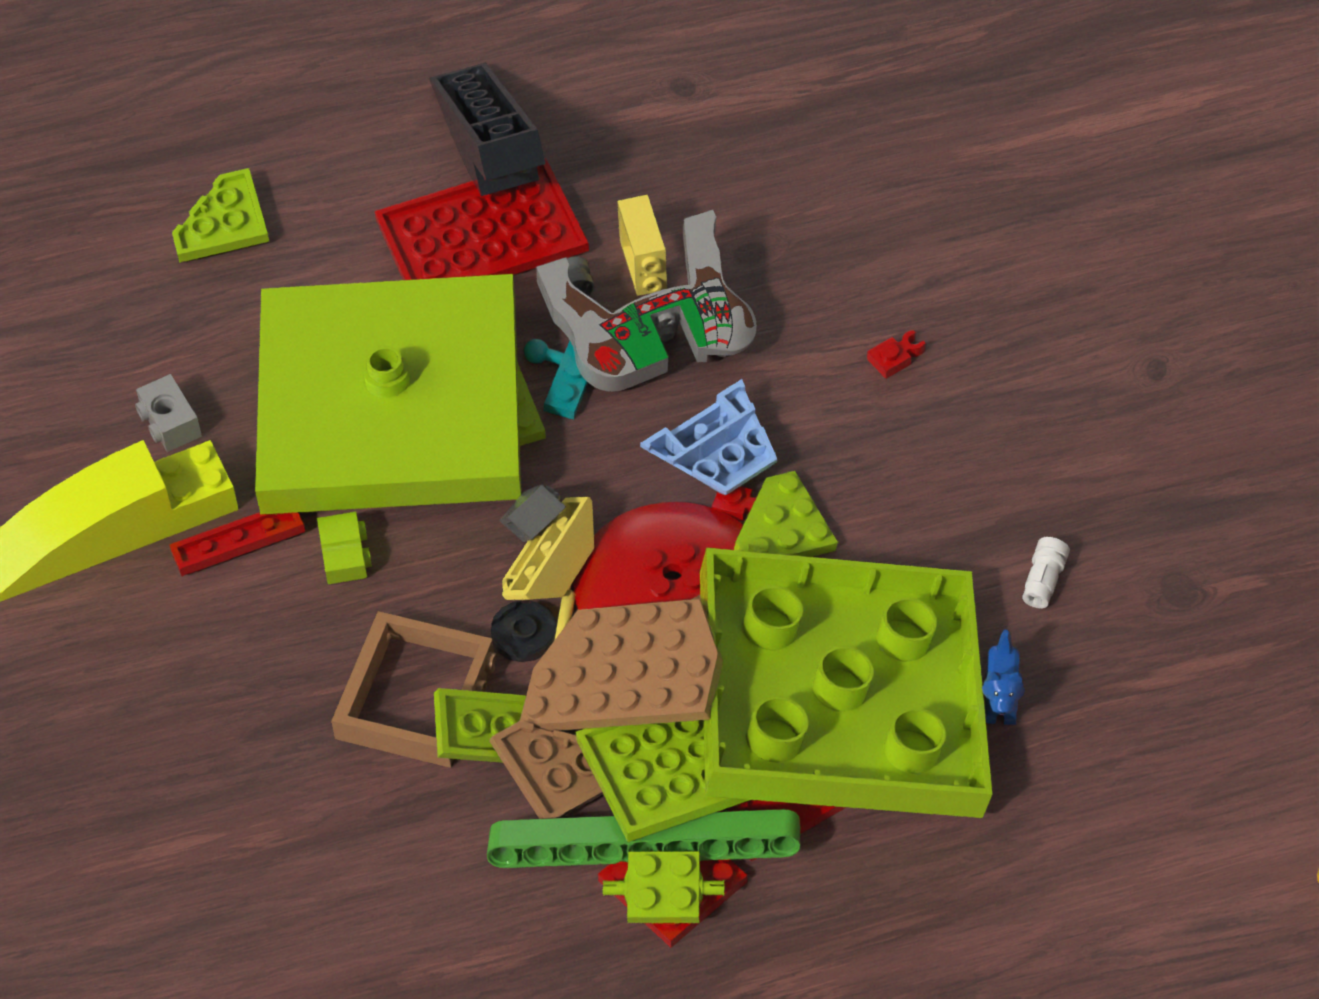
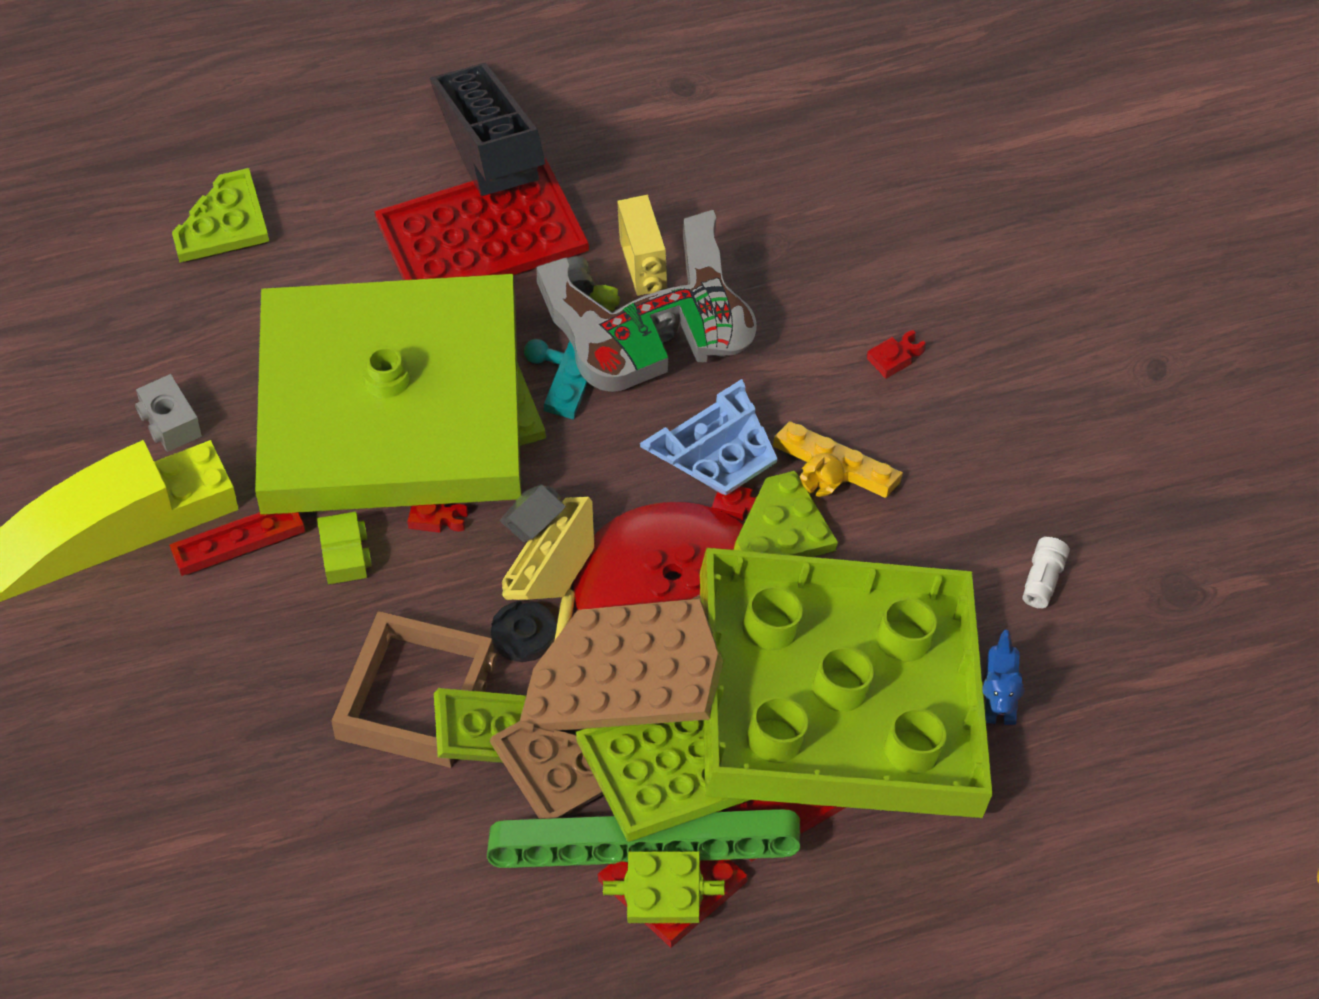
none -> red plate [407,504,468,533]
none -> lime plate [589,285,620,313]
none -> yellow plate [773,421,903,498]

